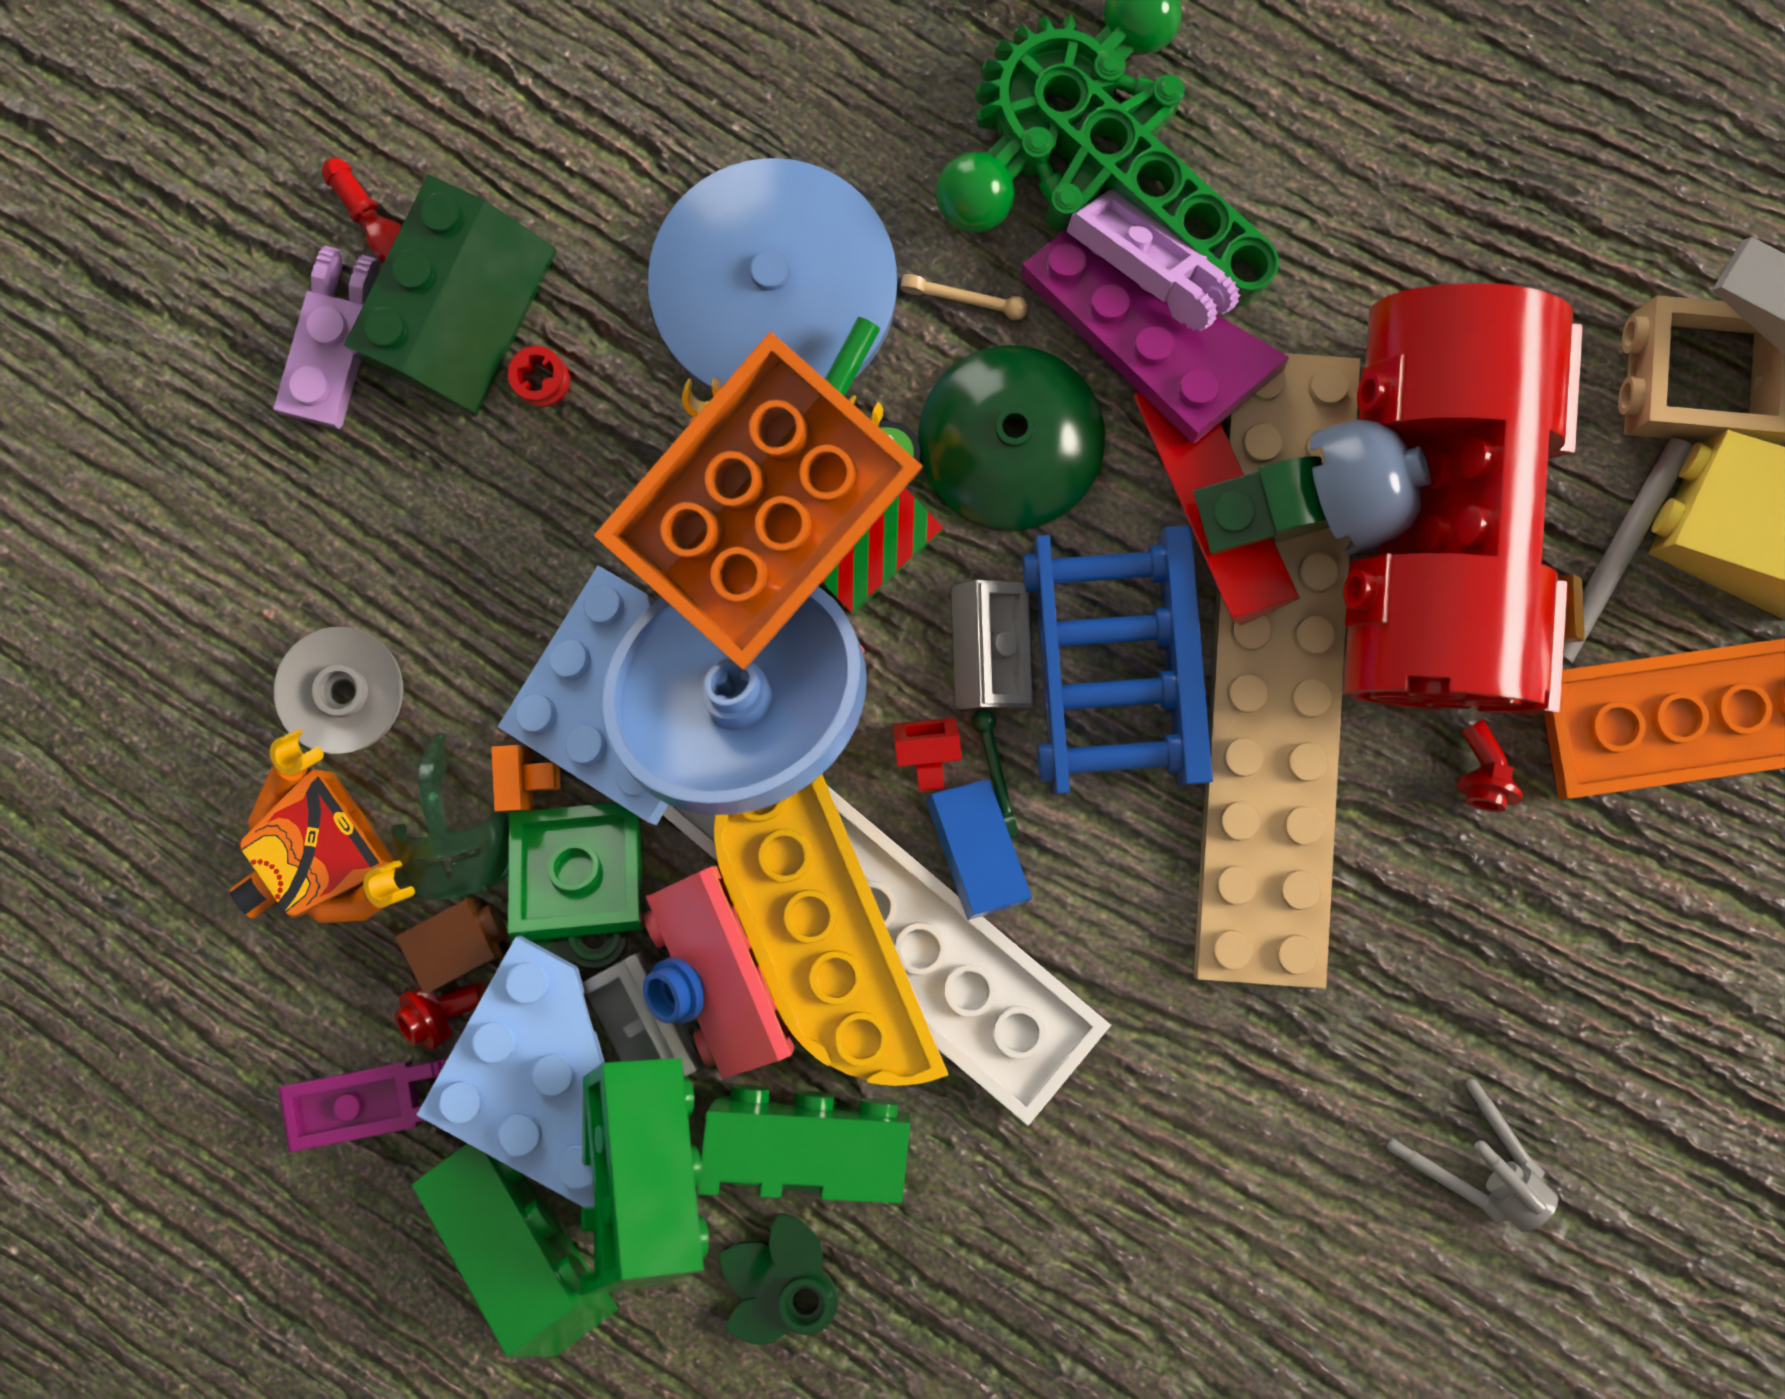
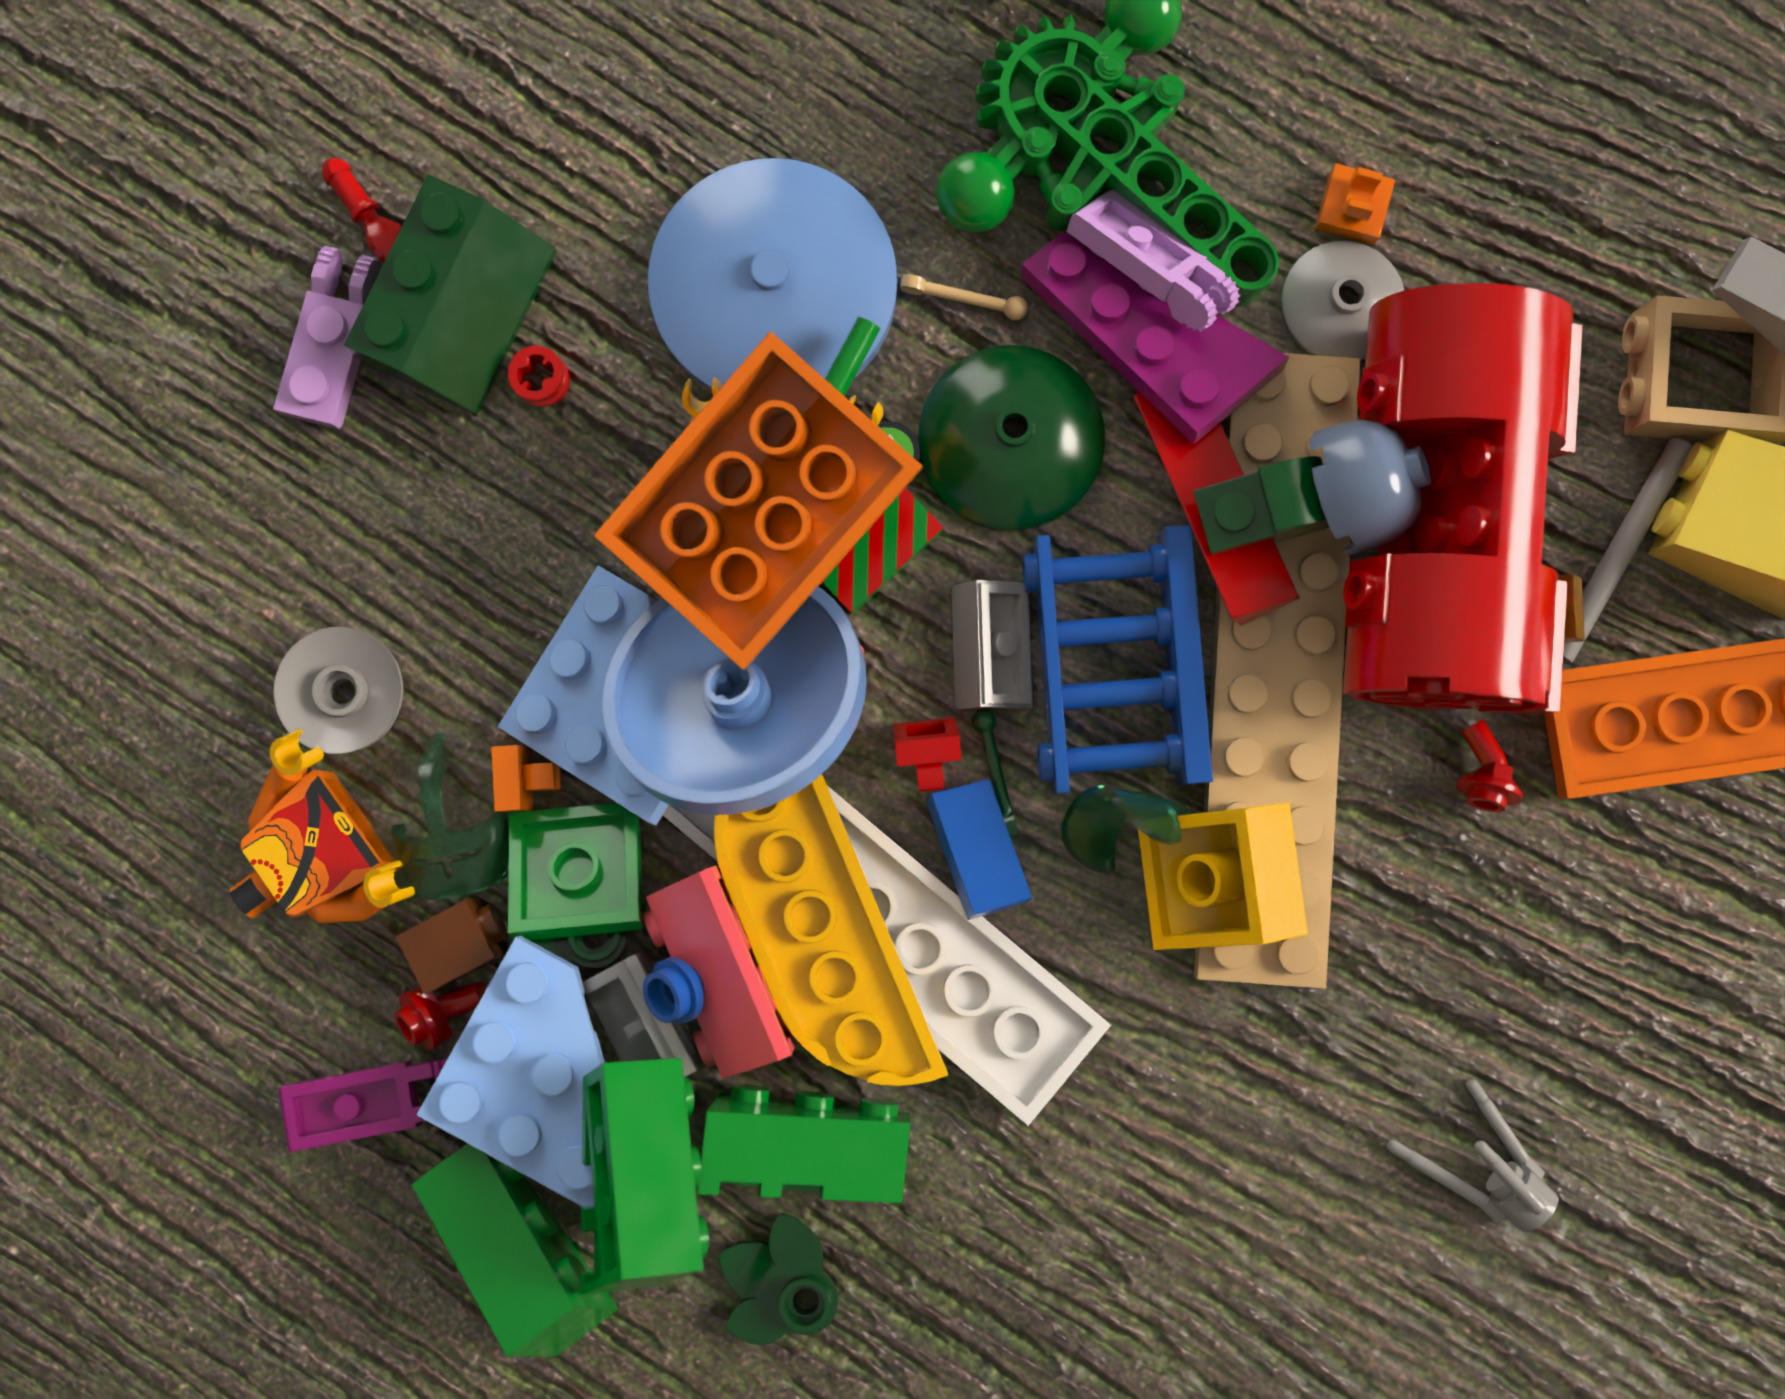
none -> clear green helmet [1061,785,1194,874]
none -> yellow slope [1137,802,1308,950]
none -> light grey dish [1281,241,1405,361]
none -> orange tile [1314,163,1396,246]

